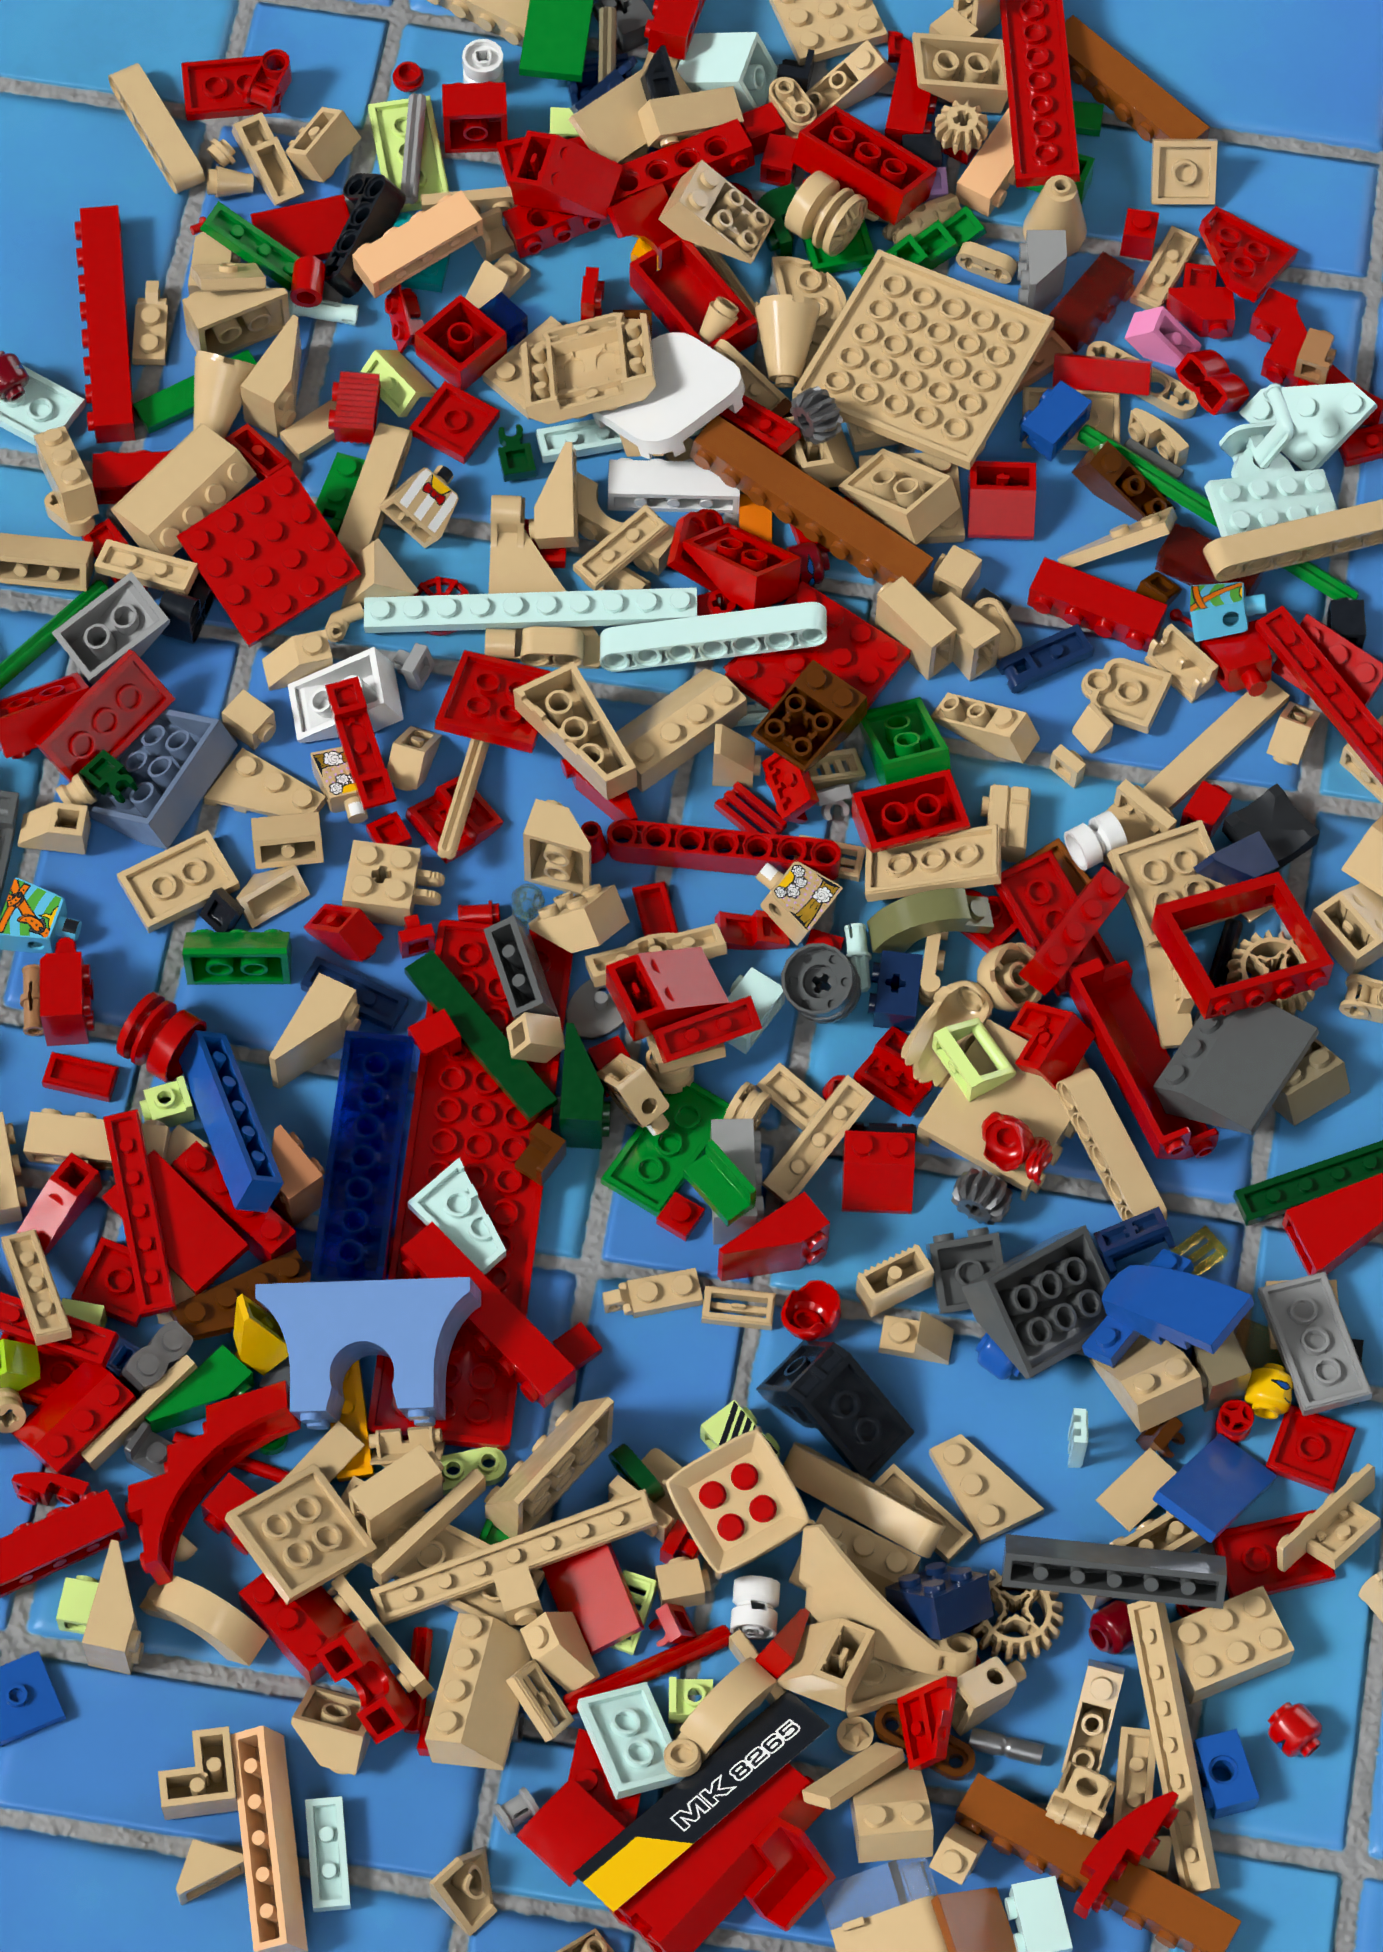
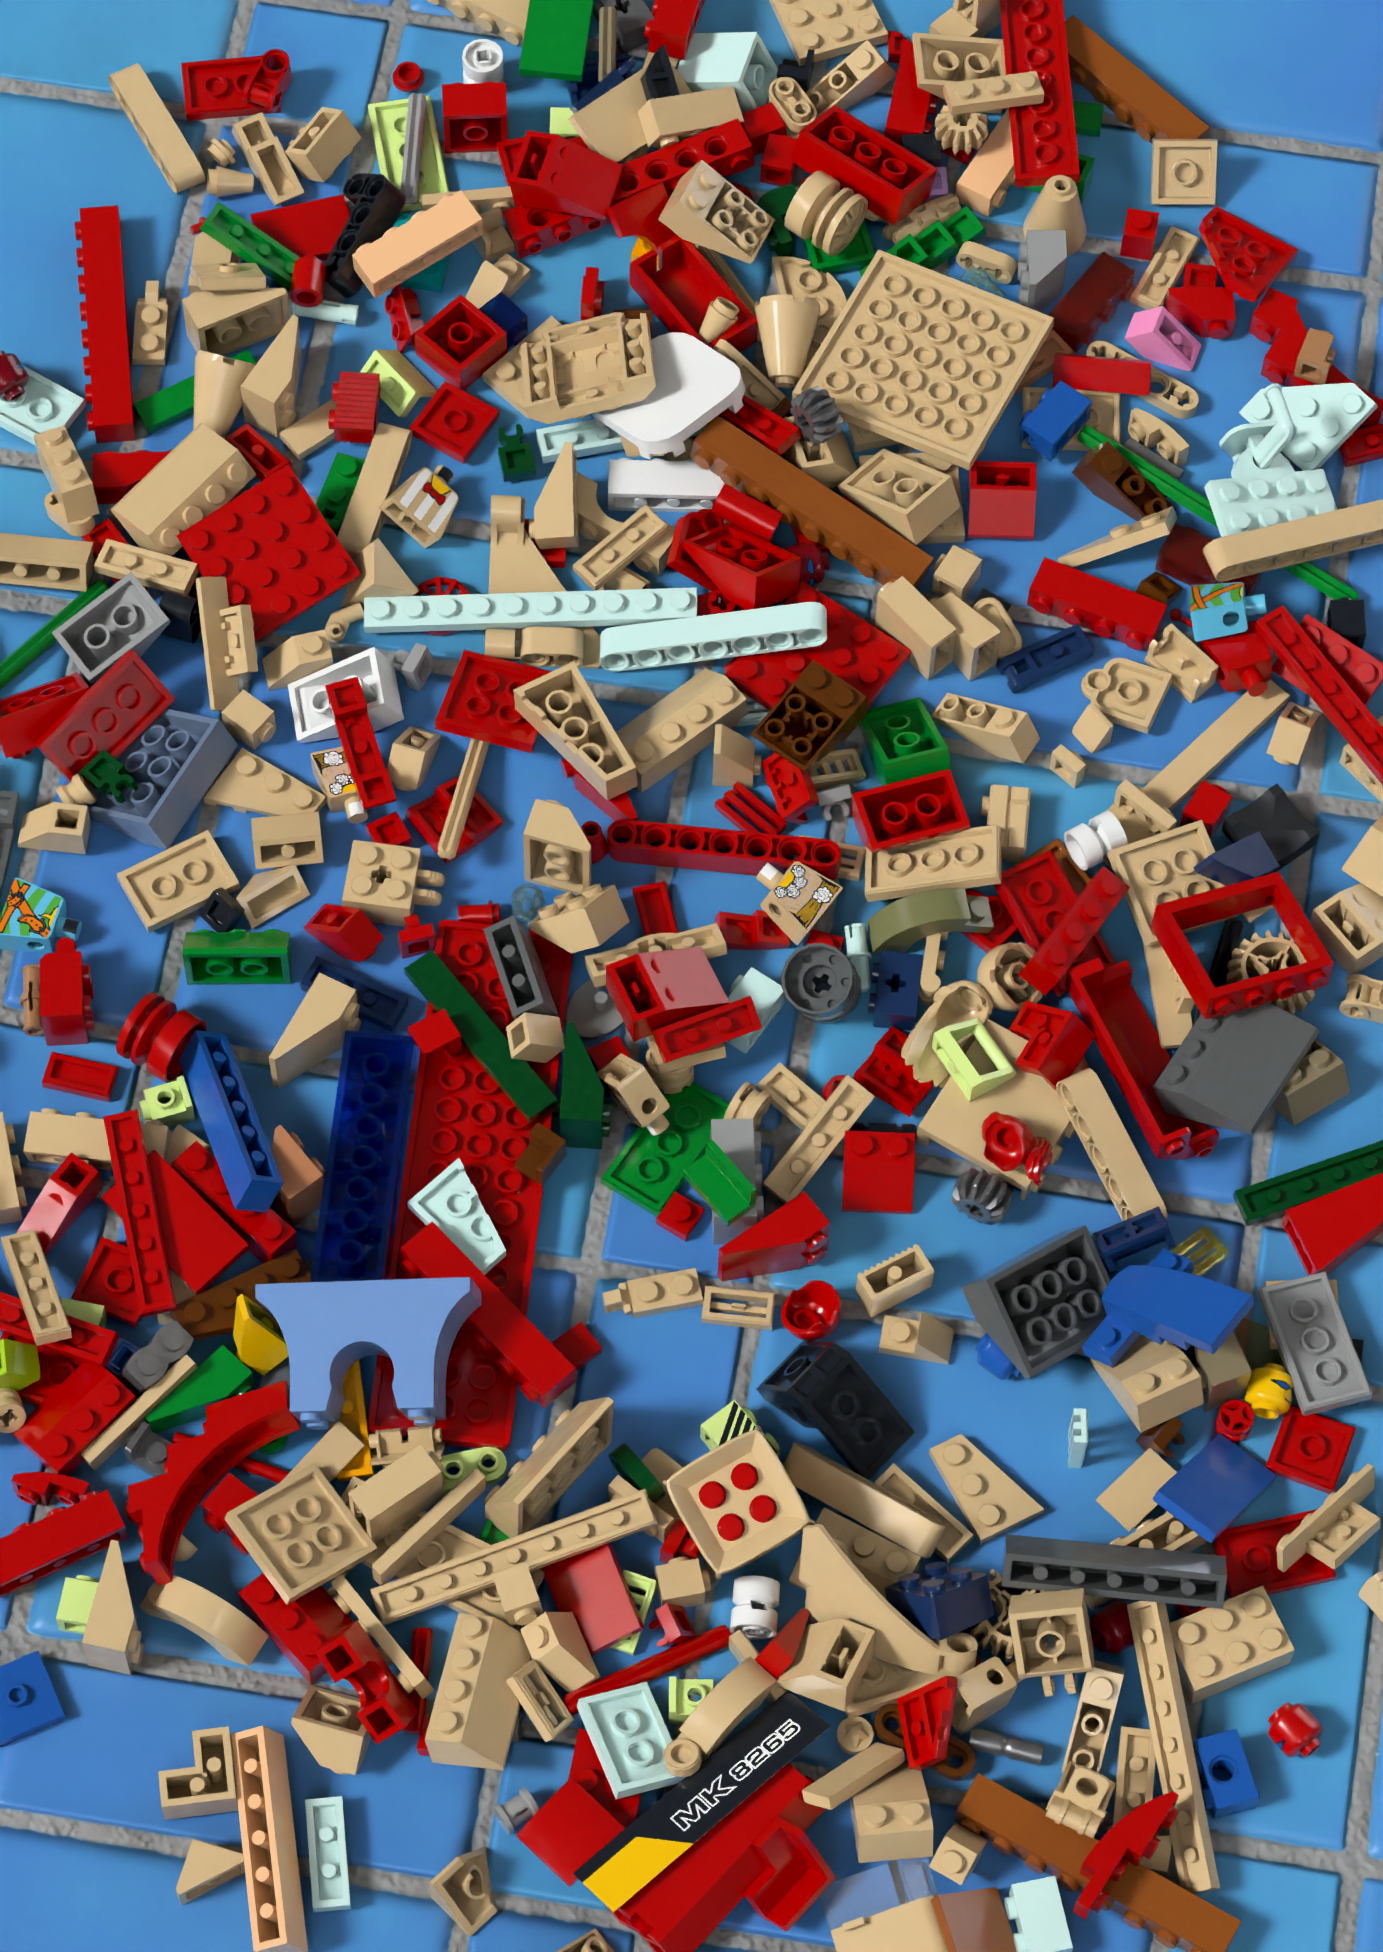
dark grey plate [926,1227,1004,1314] -> none
red brick [1175,349,1250,415] -> none
none -> tan bracket [196,577,258,711]
none -> red brick [710,484,783,542]
none -> tan plate [943,71,1044,115]
none -> clear light blue cone [959,264,1006,298]
none -> tan hinge [1008,1588,1094,1697]

